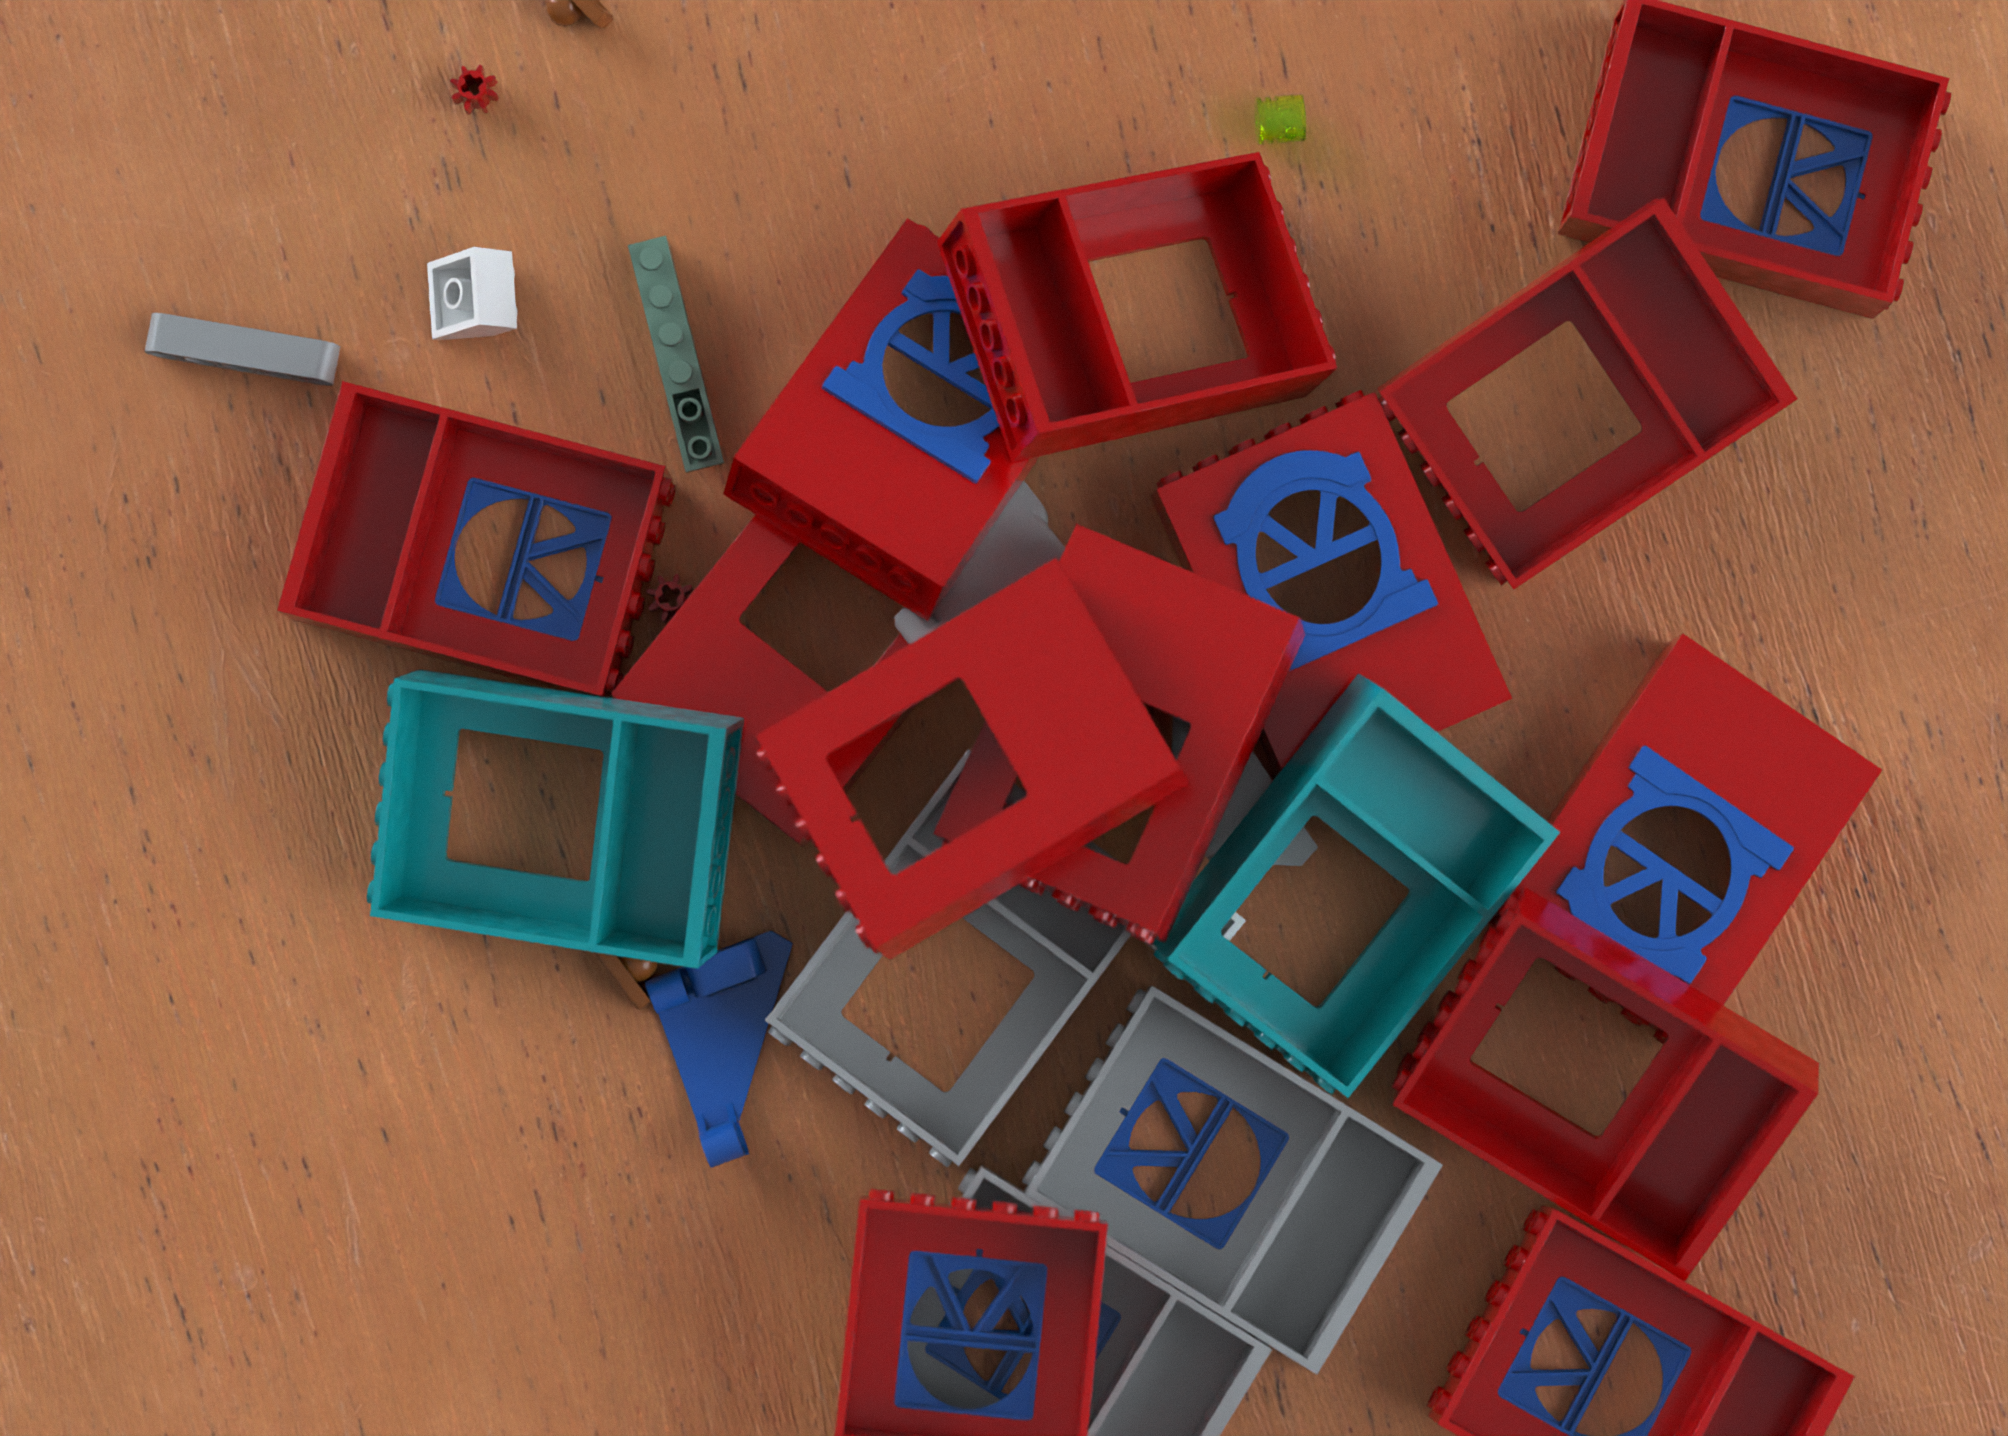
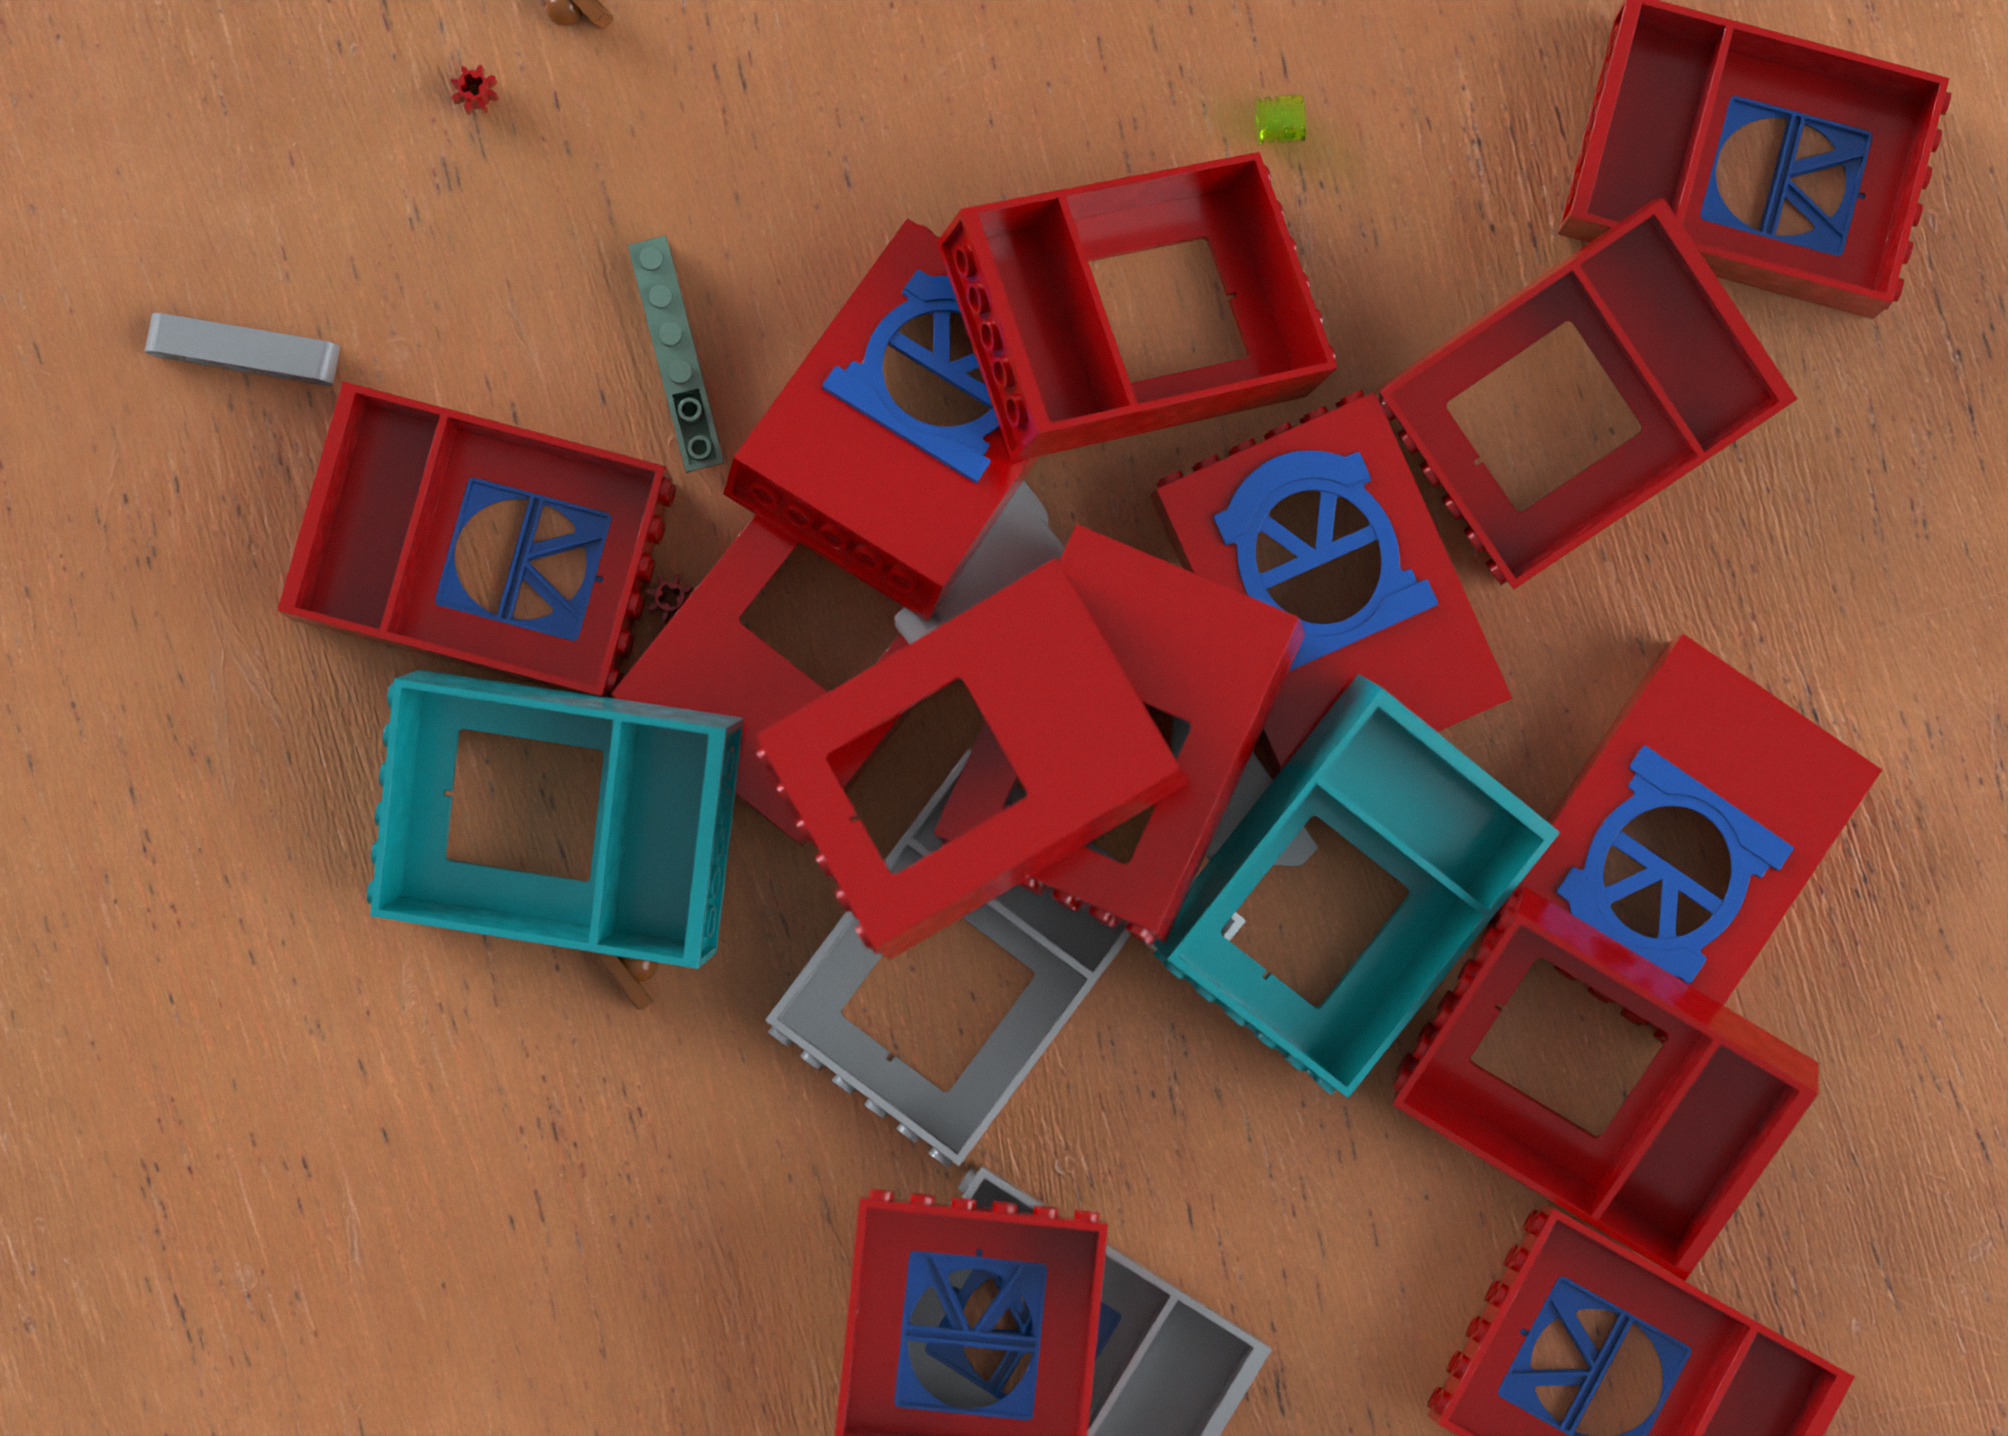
white slope [427,247,517,340] -> none
blue panel [645,930,793,1168] -> none
light grey panel [1022,986,1443,1375] -> none

